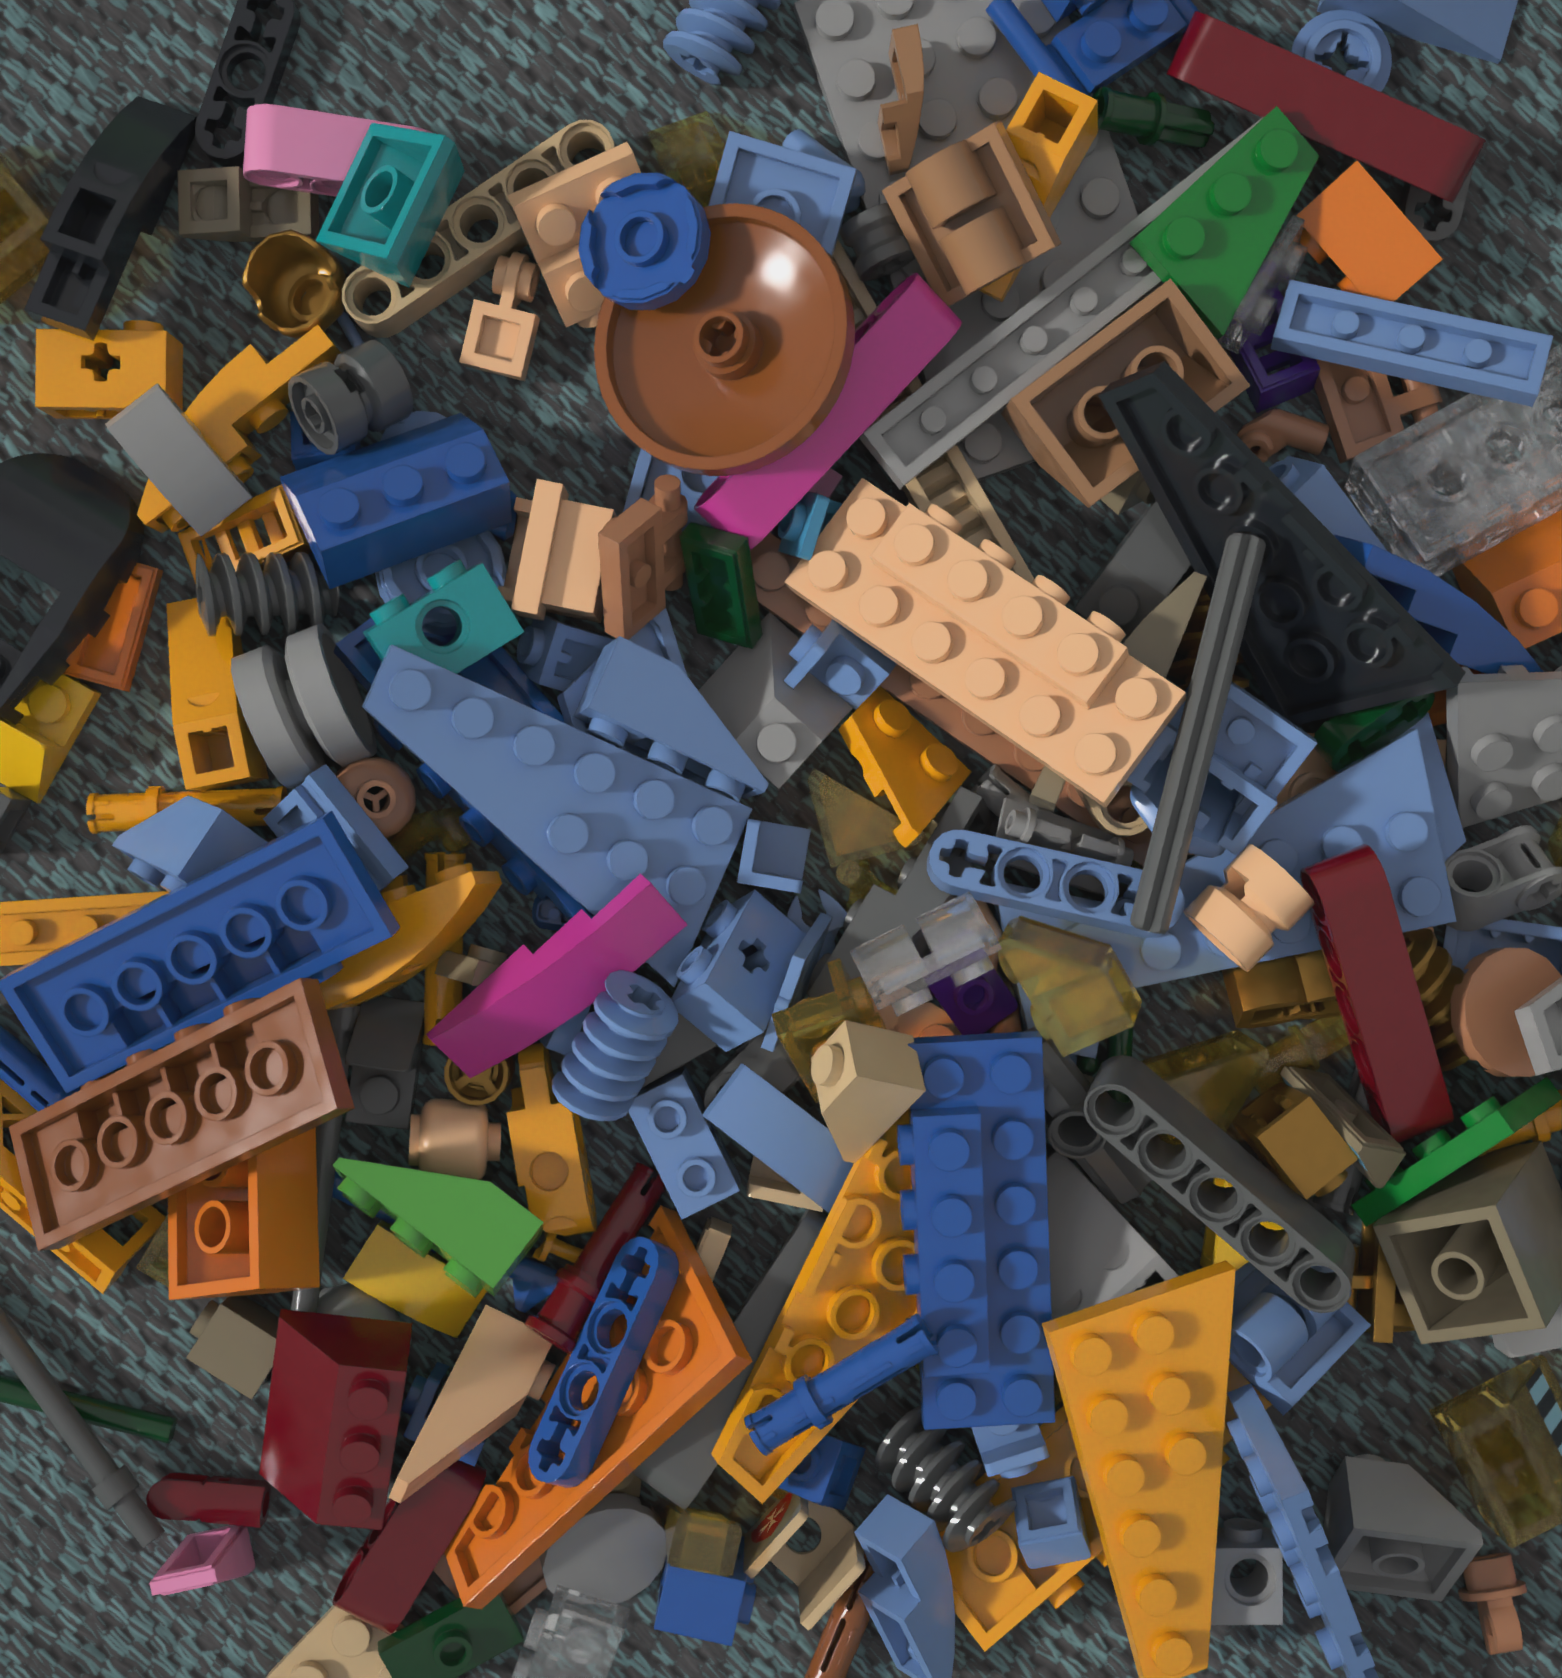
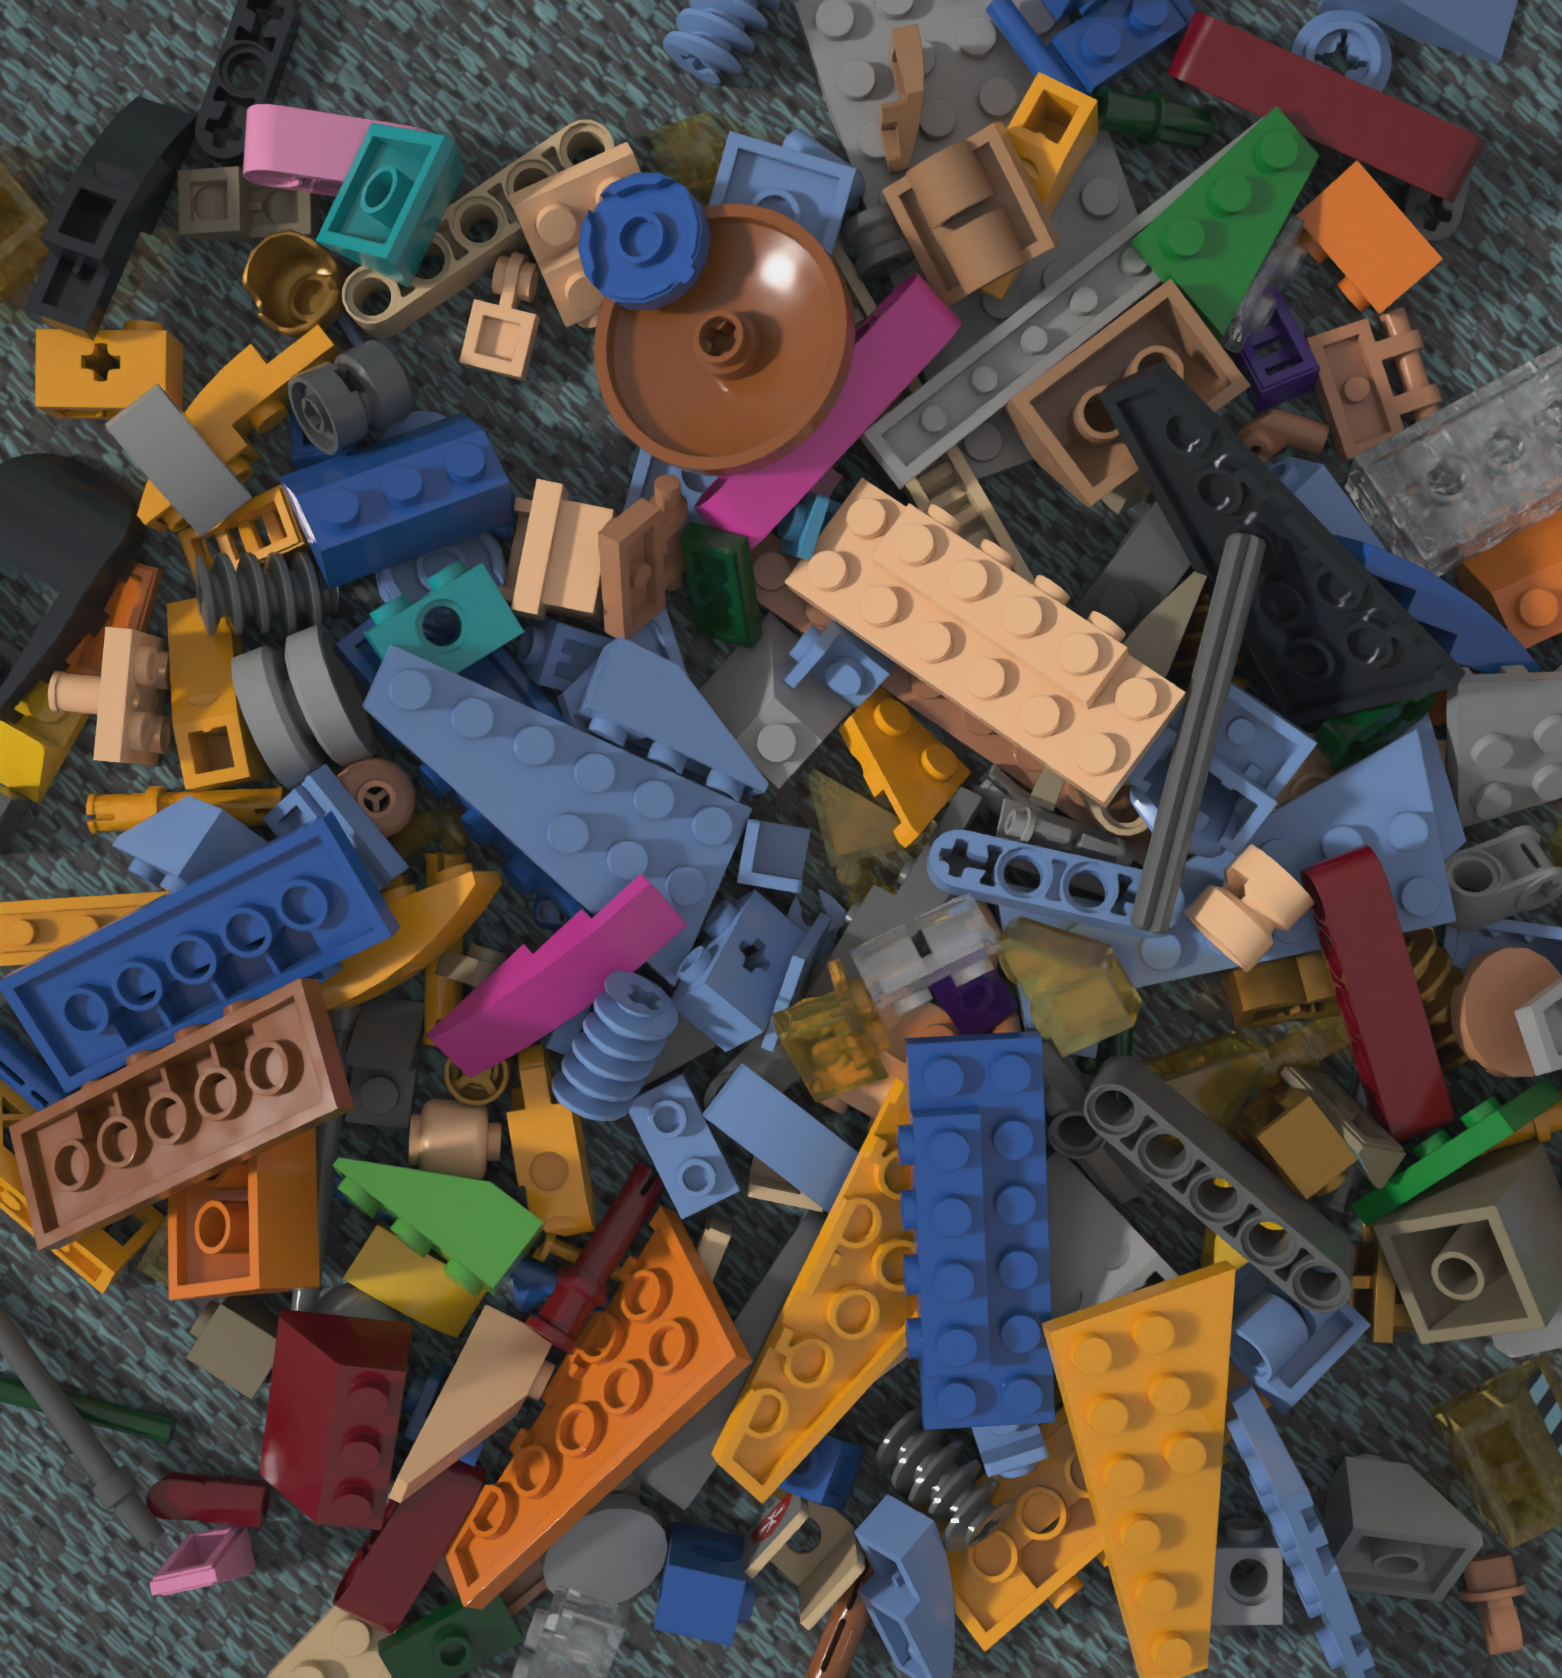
blue beam [528,1237,679,1488] -> none
clear yellow slope [663,1504,742,1577] -> none
blue pin [744,1313,939,1456] -> none
tan slope [811,1020,926,1163] -> none
medium blue slope [1011,1476,1091,1569] -> none
medium blue plate [1271,280,1553,407] -> none
none -> light nougat plate [48,627,171,766]

